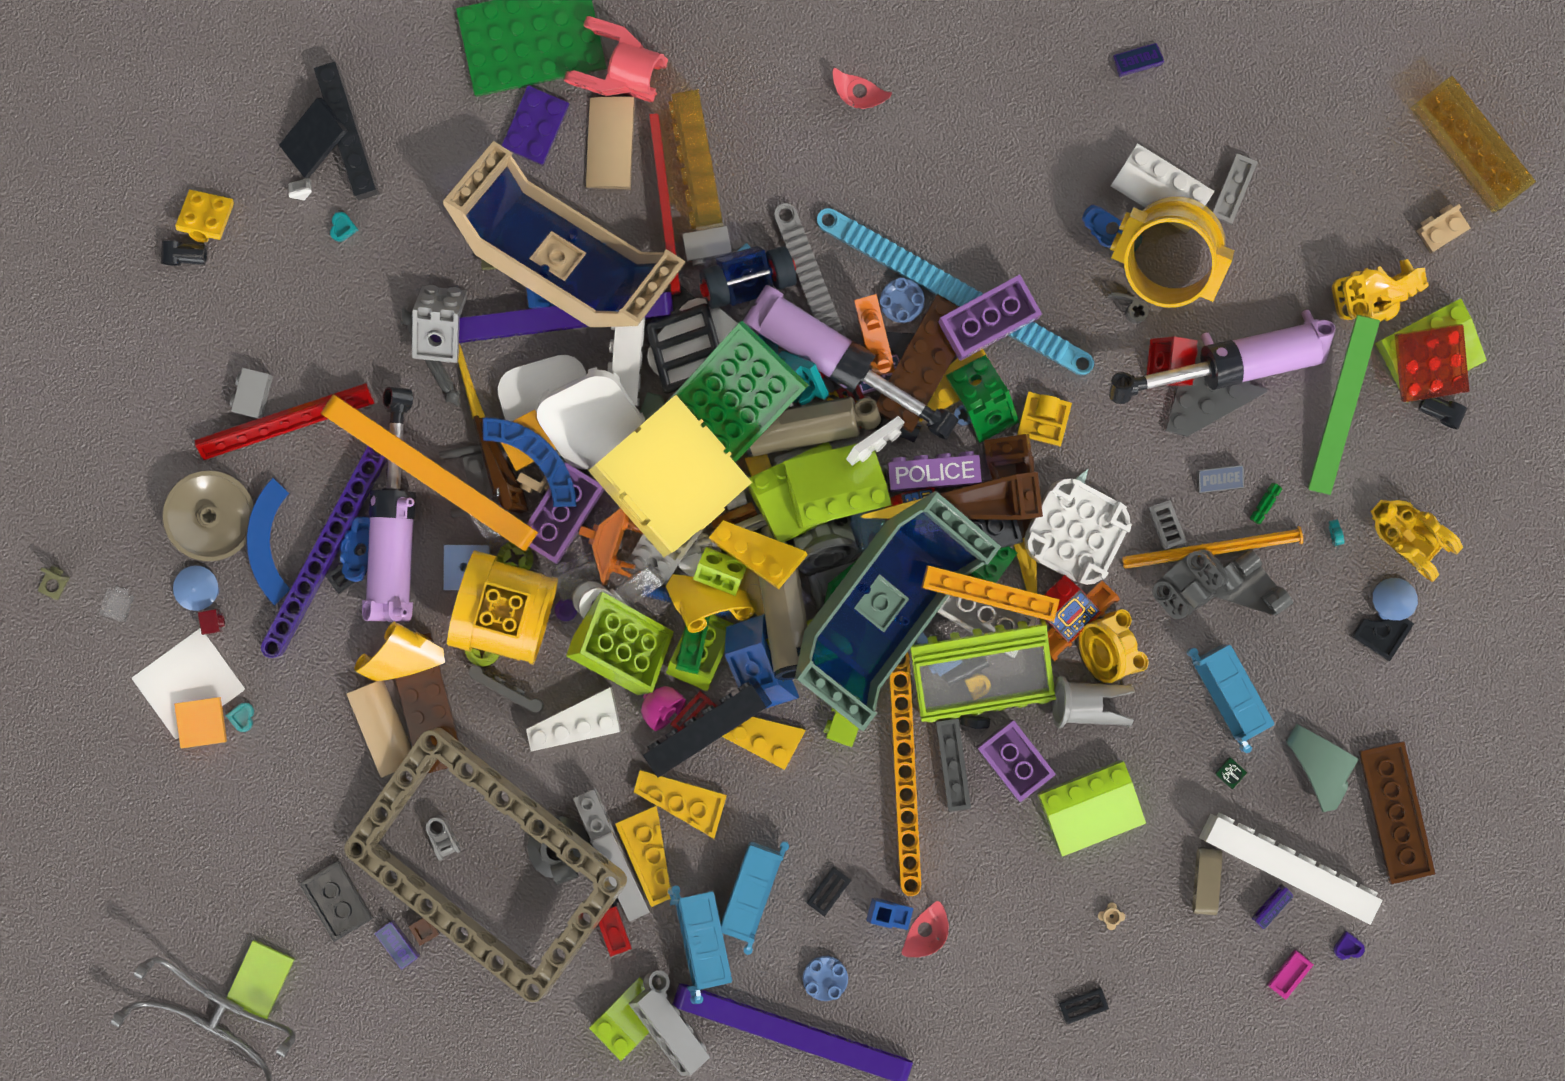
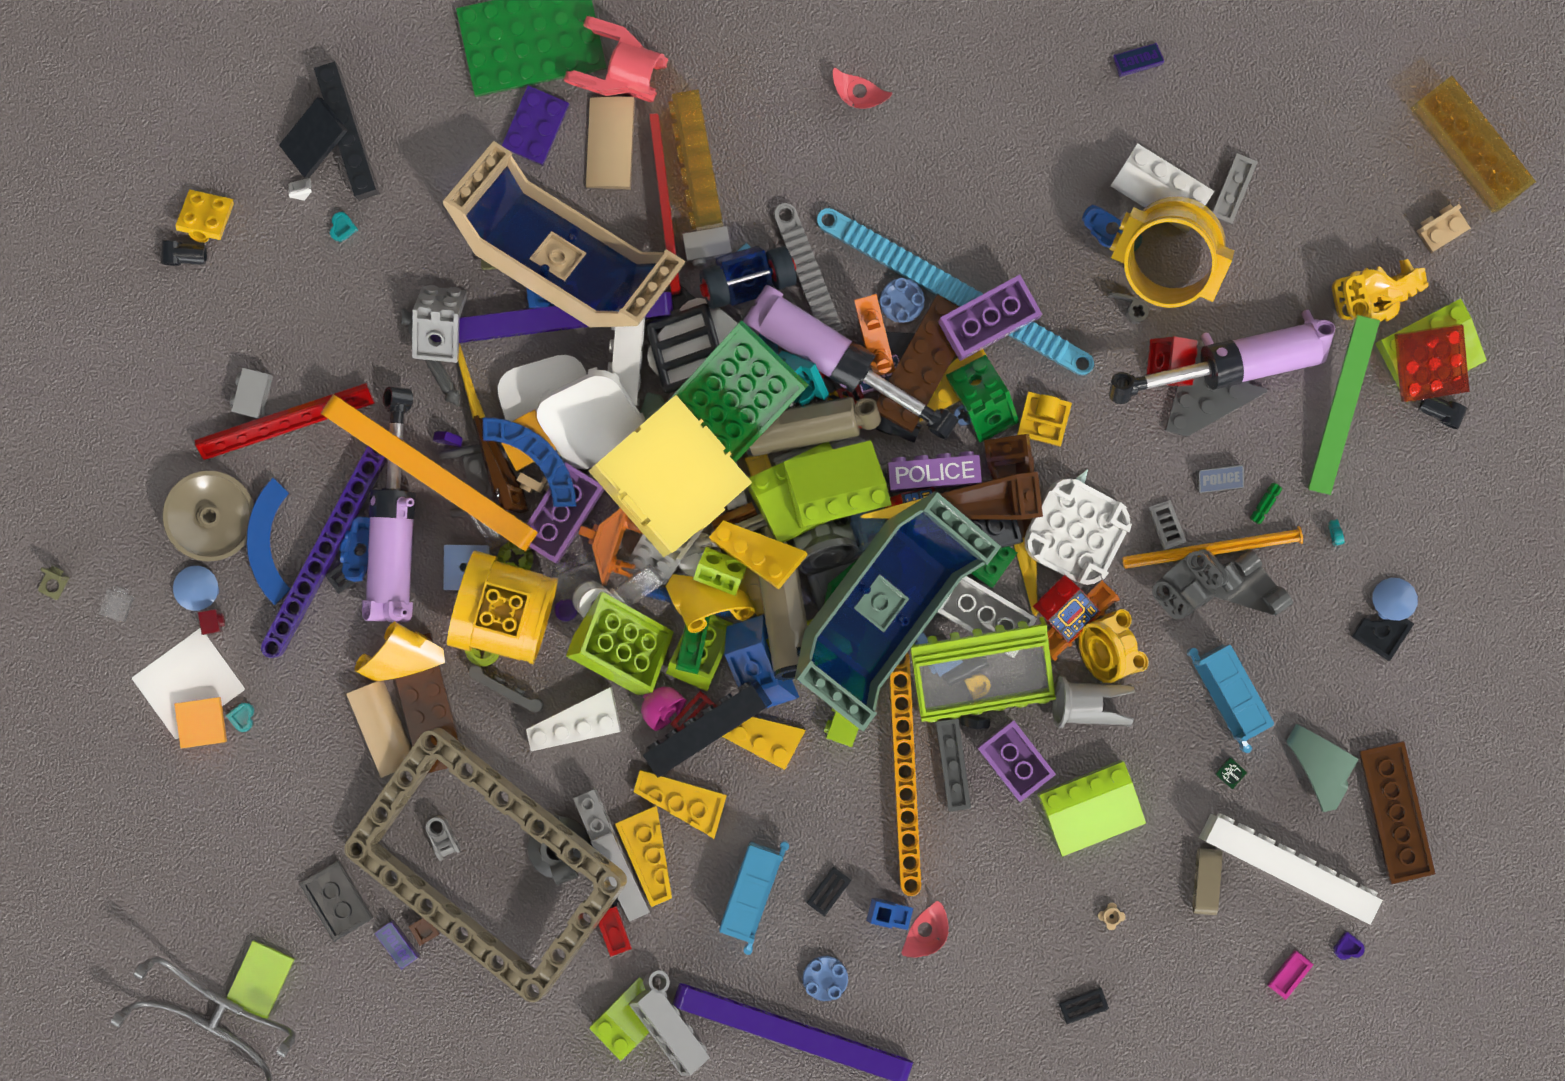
dark azure container [668,885,732,1004] -> none
white plate [846,416,905,466] -> none
light orange plate [921,565,1059,622] -> none
dark purple slope [1252,885,1293,929] -> none
yellow animal [1371,500,1463,582] -> none
none -> dark purple tile [433,431,463,447]

